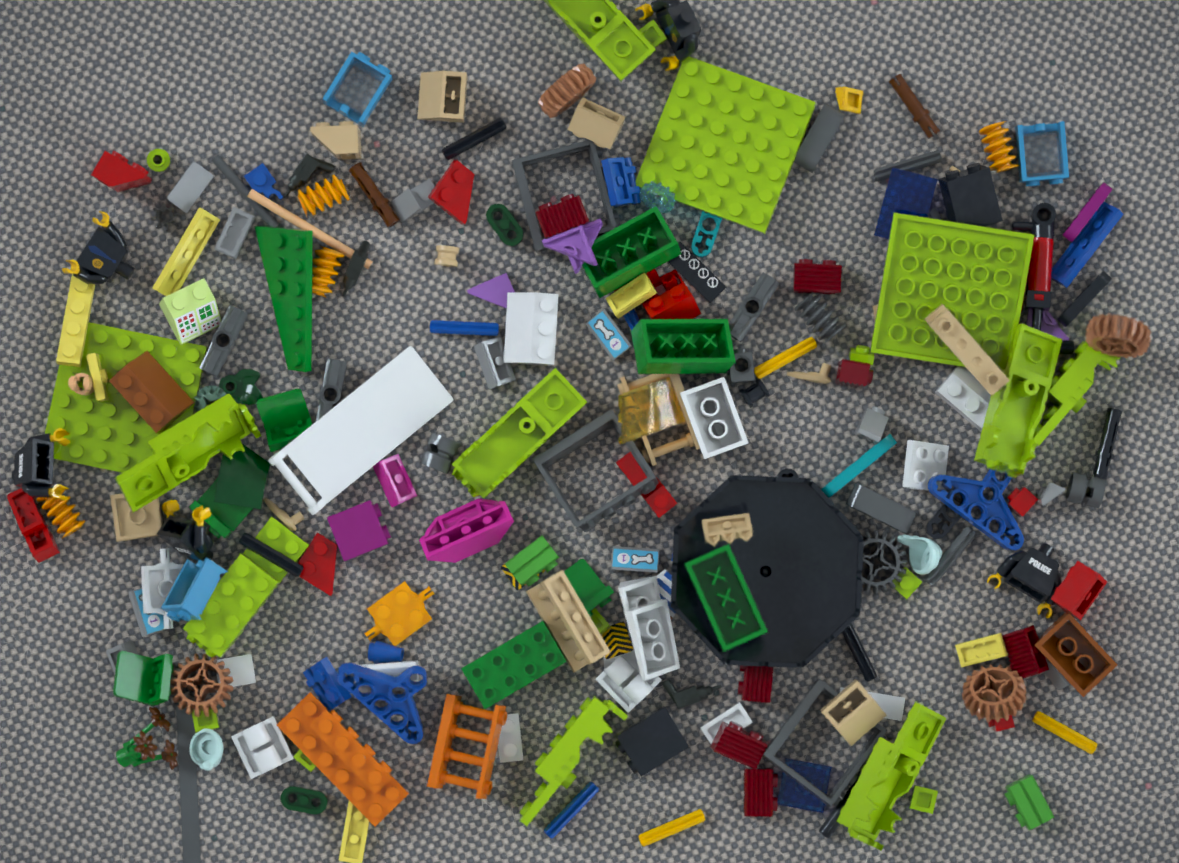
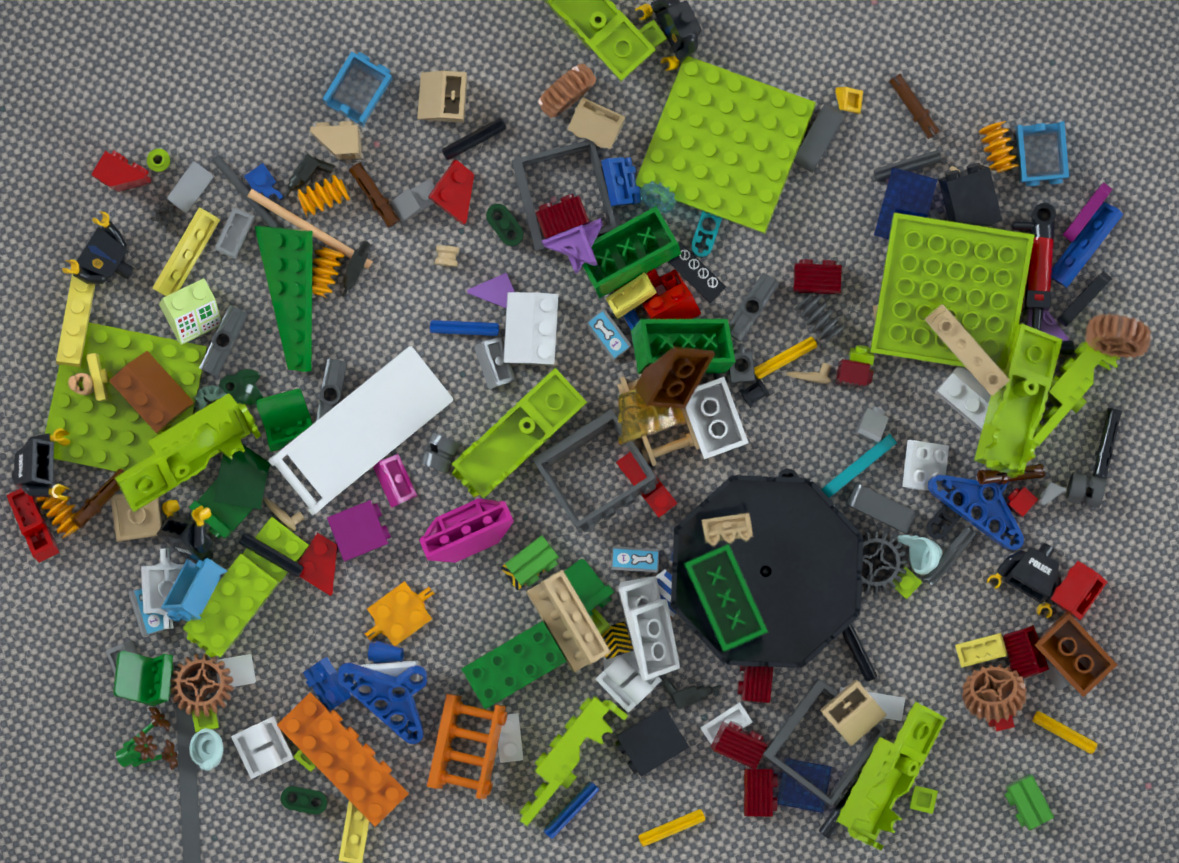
none -> reddish brown pin [71,469,125,528]
none -> reddish brown slope [635,347,715,409]
none -> reddish brown pin [977,464,1045,485]

